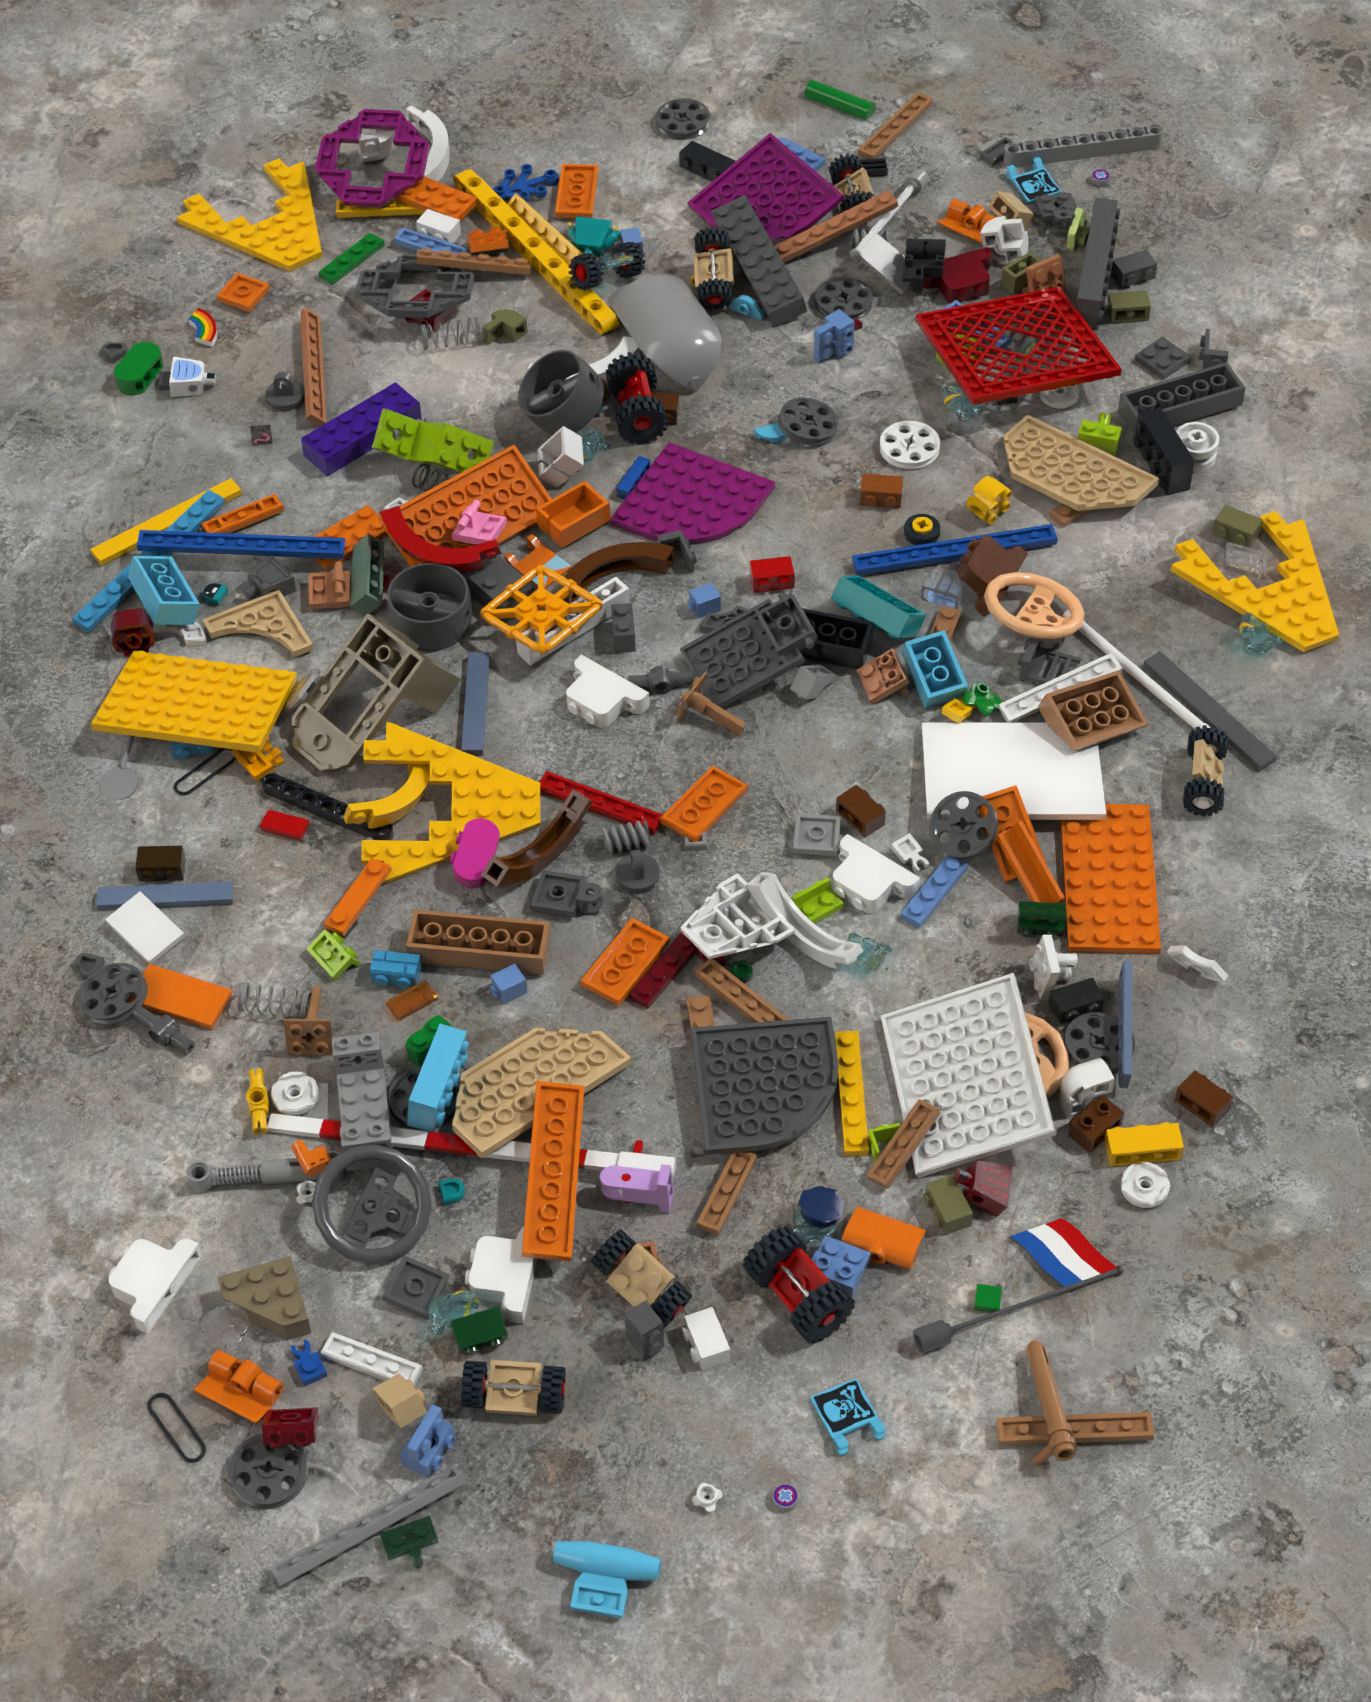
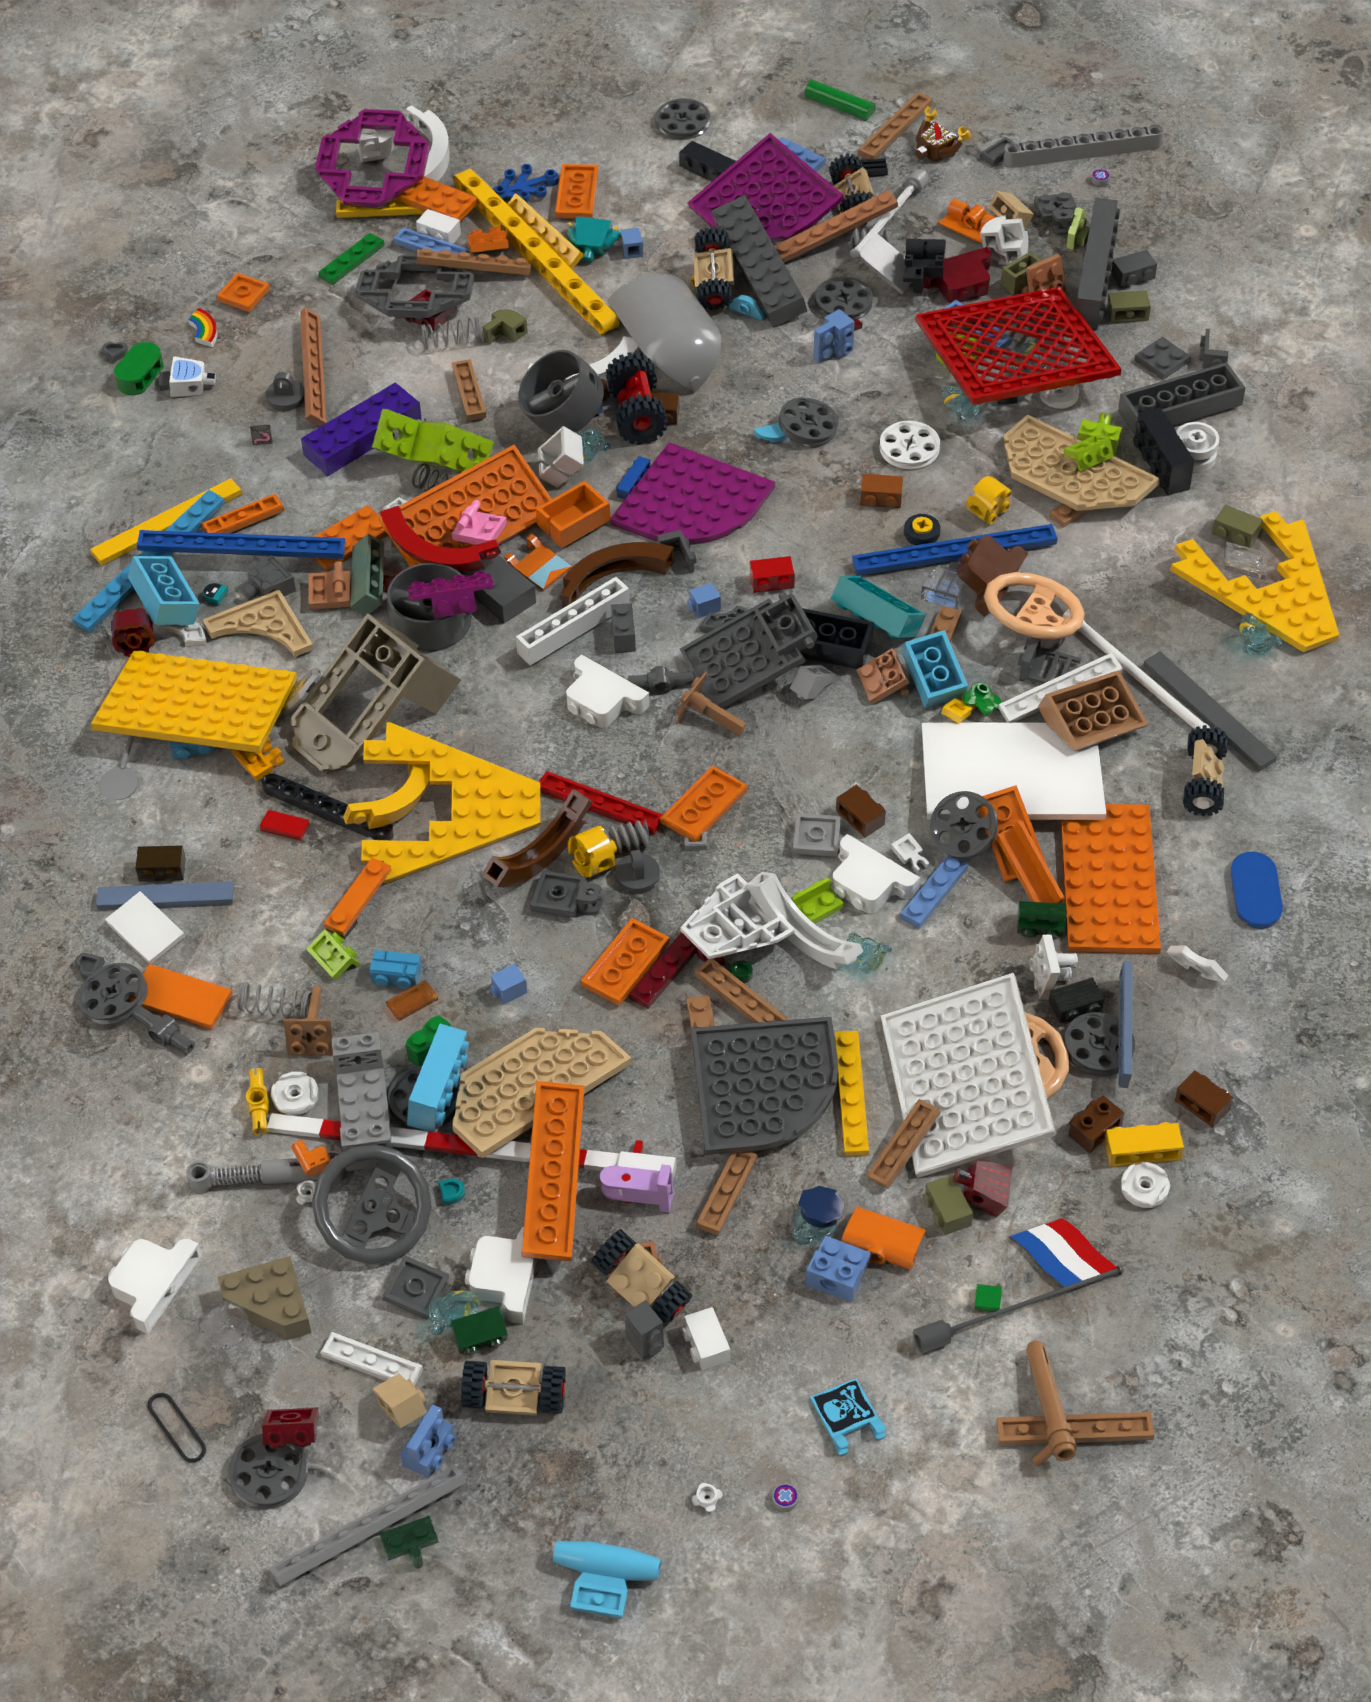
black piece [174,748,236,795] -> none
yellow wing [177,158,322,272] -> none
orange panel [194,1349,284,1424] -> none
blue plate [291,1339,327,1387] -> none
medium nougat brick [406,909,551,975] -> none
dark pink brick [450,818,500,888] -> none
sand blue tile [461,652,490,755] -> none
light orange plate [481,565,603,655] -> none
black plate [568,242,645,290] -> none
black plate [743,1226,855,1344] -> none
lime bracket [868,1123,900,1163] -> none
flag [1005,157,1061,204] -> none
white brick [1058,1058,1115,1119] -> none
none -> magenta bracket [407,571,494,618]
none -> medium nougat plate [452,359,487,421]
none -> yellow brick [568,825,617,878]
none -> torso [915,106,971,162]
none -> lime bracket [1063,434,1114,471]
none -> blue tile [1230,852,1283,929]

